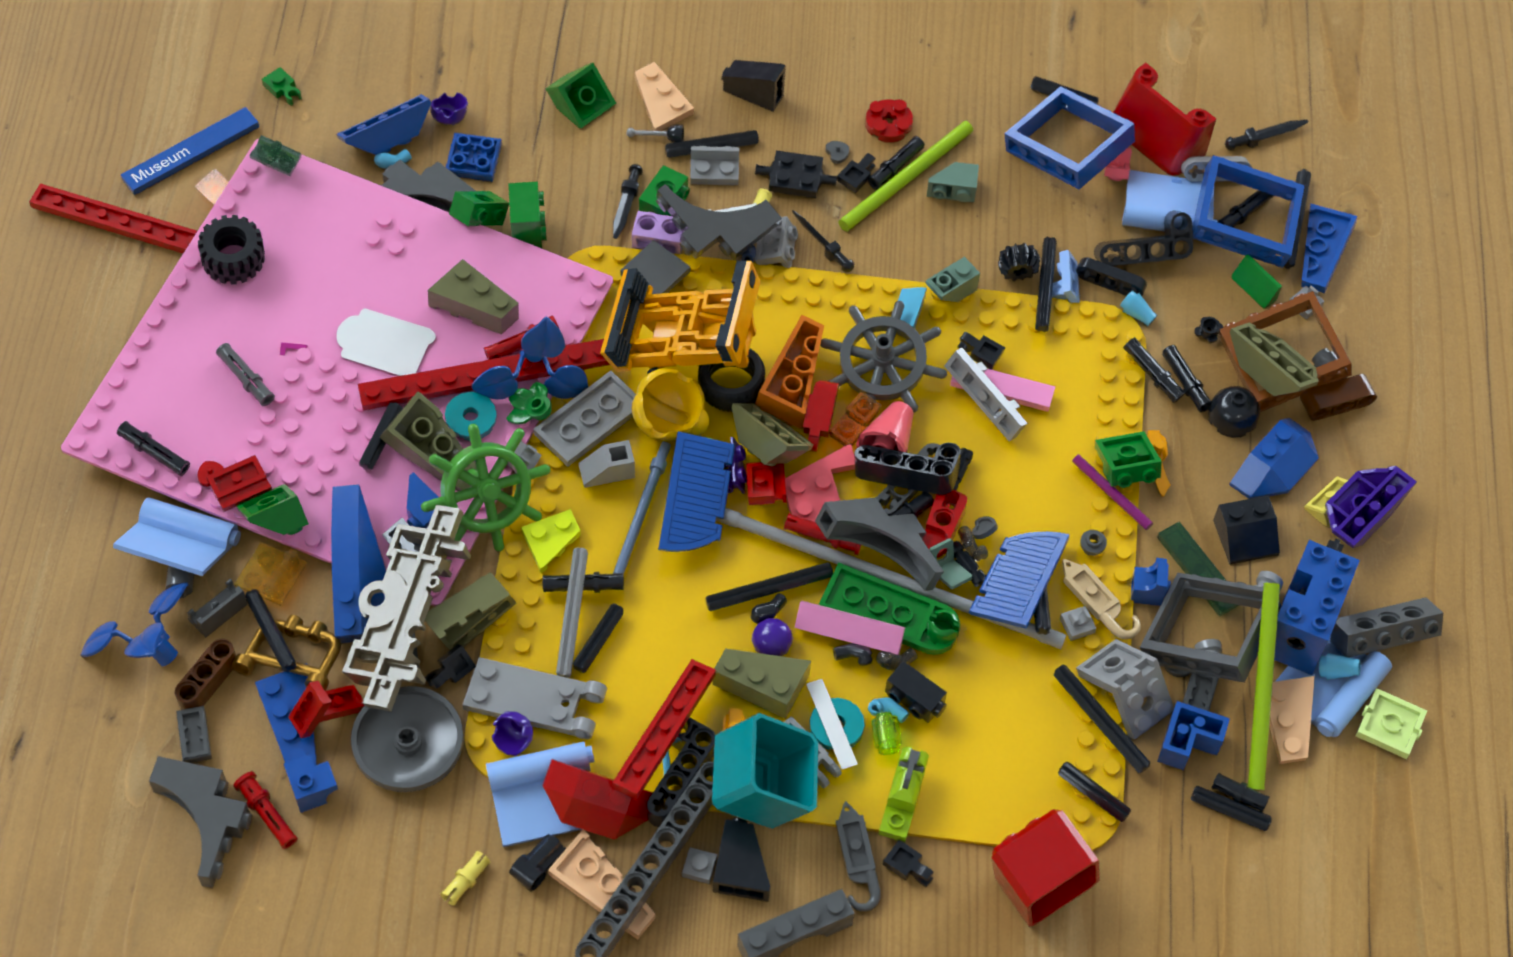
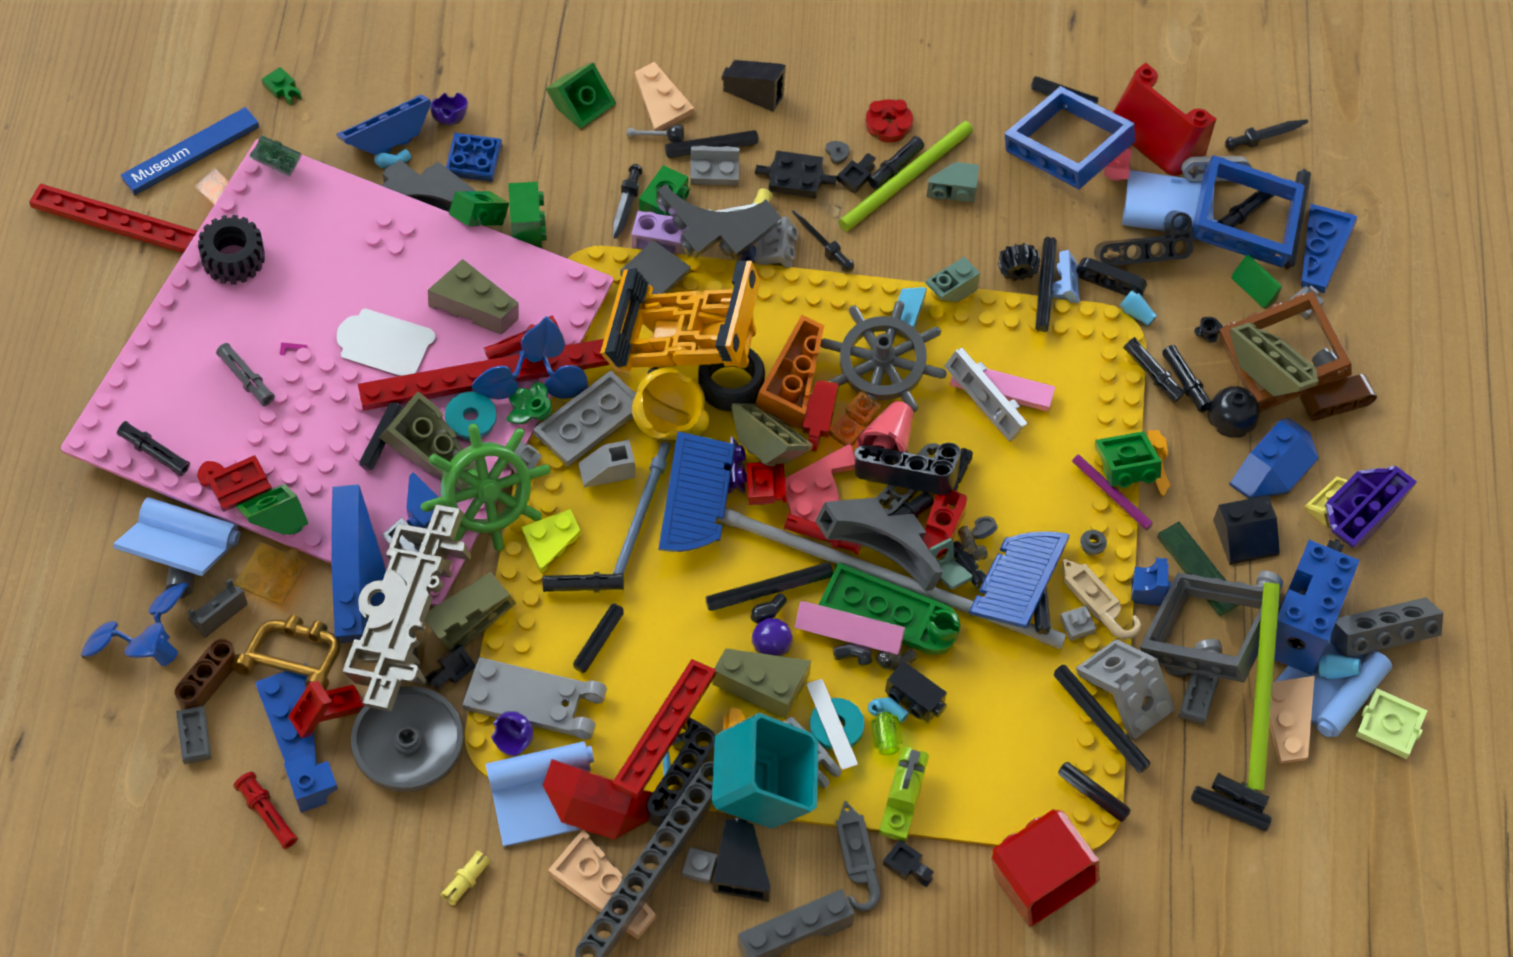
dark grey arch [149,756,252,888] -> none
black axle [245,589,297,672] -> none
black piece [509,834,566,892] -> none
light grey axle [556,547,588,677] -> none
black plate [958,332,1005,370] -> none
blue brick [1157,701,1230,770] -> none

